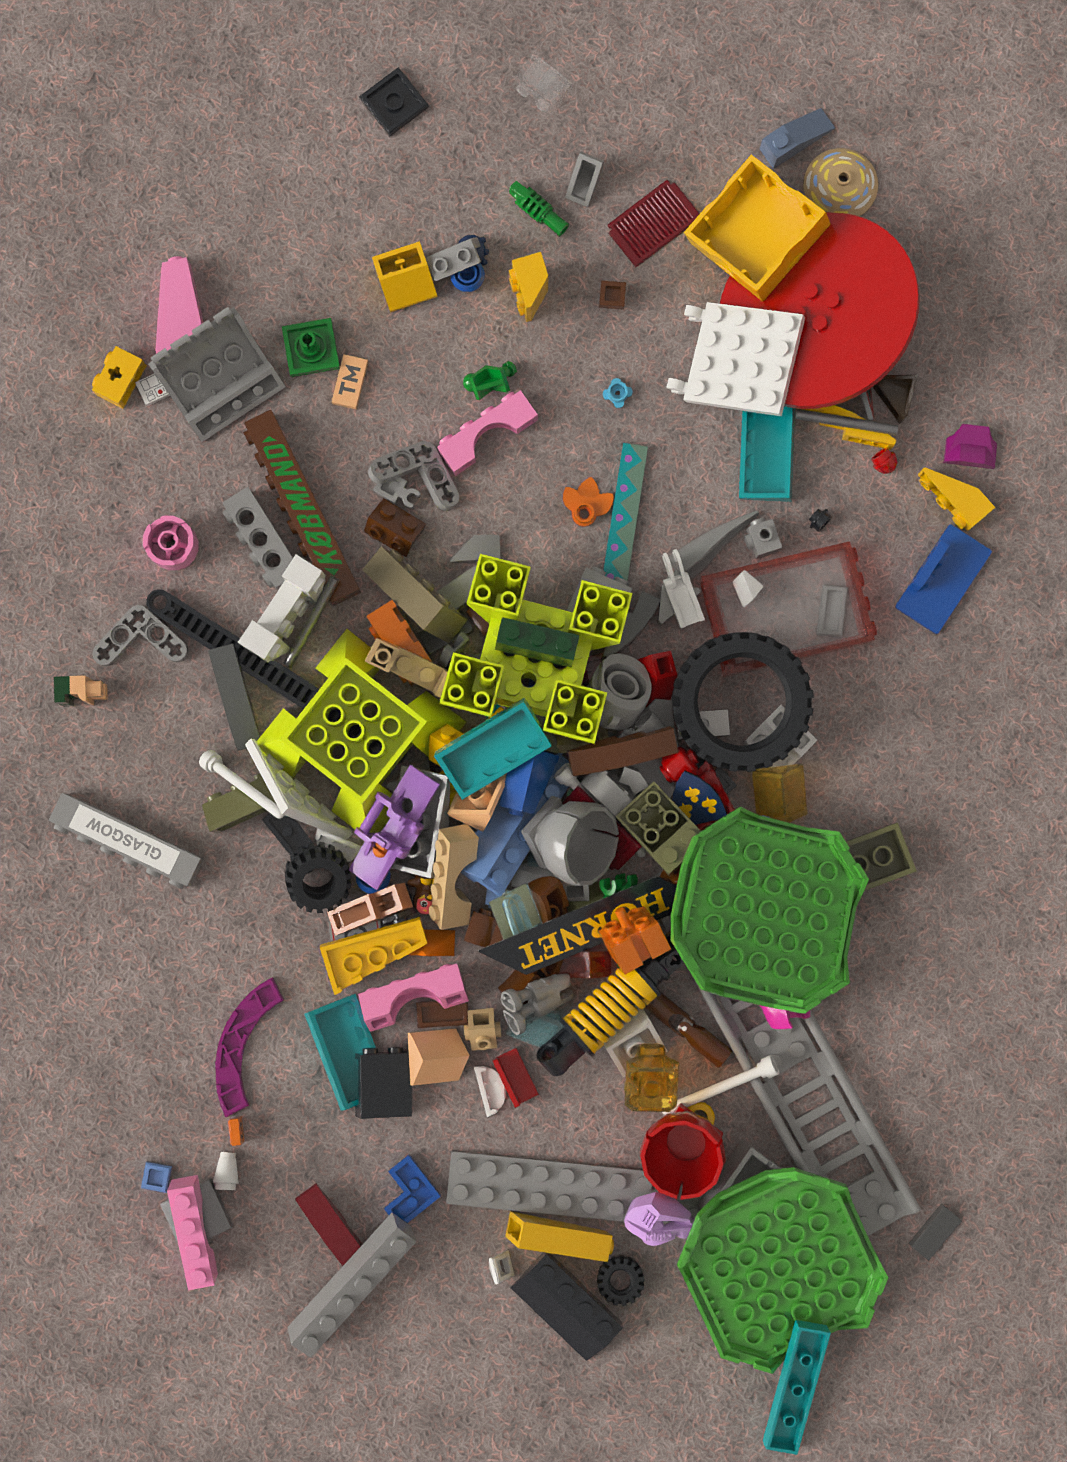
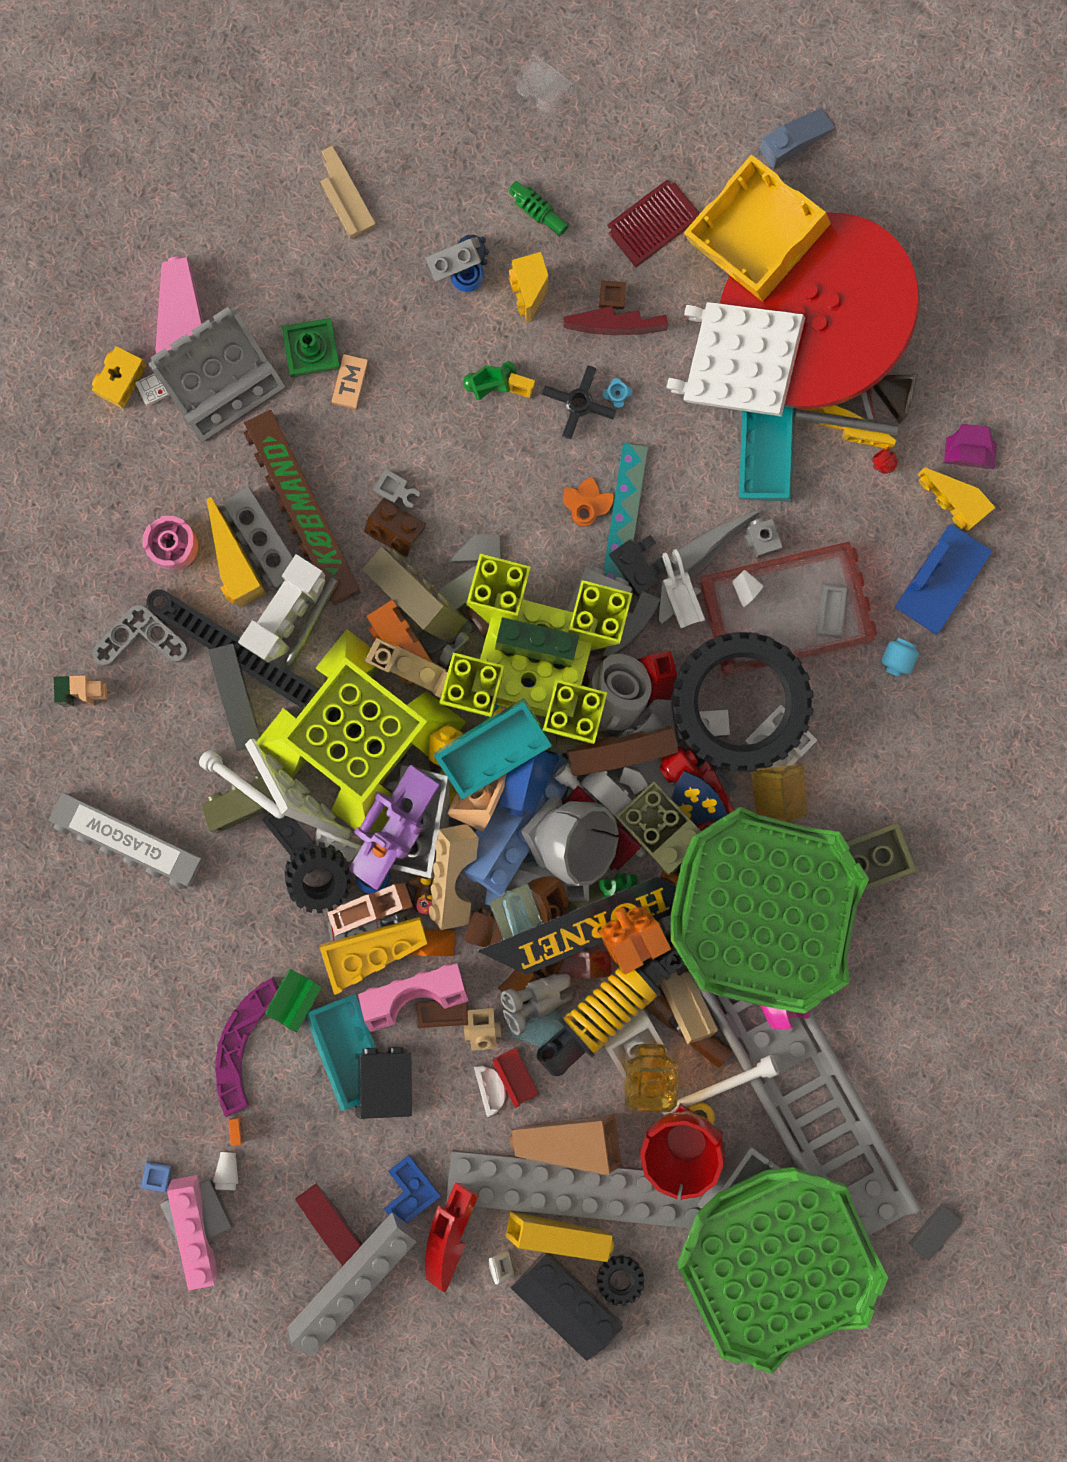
black tile [359,67,429,137] -> none
light grey beam [368,441,459,511] -> none
yellow slope [372,241,438,313] -> none
light nougat slope [408,1028,470,1086] -> none
bright pink arch [437,390,538,476] -> none
light grey slope [565,152,604,207] -> none
lavender helmet [624,1192,695,1246] -> none
teal piece [763,1320,831,1455] -> none
tan dish [803,148,878,217] -> none
black plate [809,509,832,532] -> none
none -> yellow slope [207,497,267,608]
none -> green panel [265,969,322,1033]
none -> tan piece [320,146,376,239]
none -> red slope [425,1182,479,1292]
none -> yellow tile [508,373,535,398]
none -> medium nougat slope [510,1113,622,1175]
none -> black bar [542,366,617,440]
none -> dark red slope [563,306,668,336]
none -> black plate [608,535,666,596]
none -> tan piece [660,971,718,1044]
none -> medium azure head [881,638,919,677]

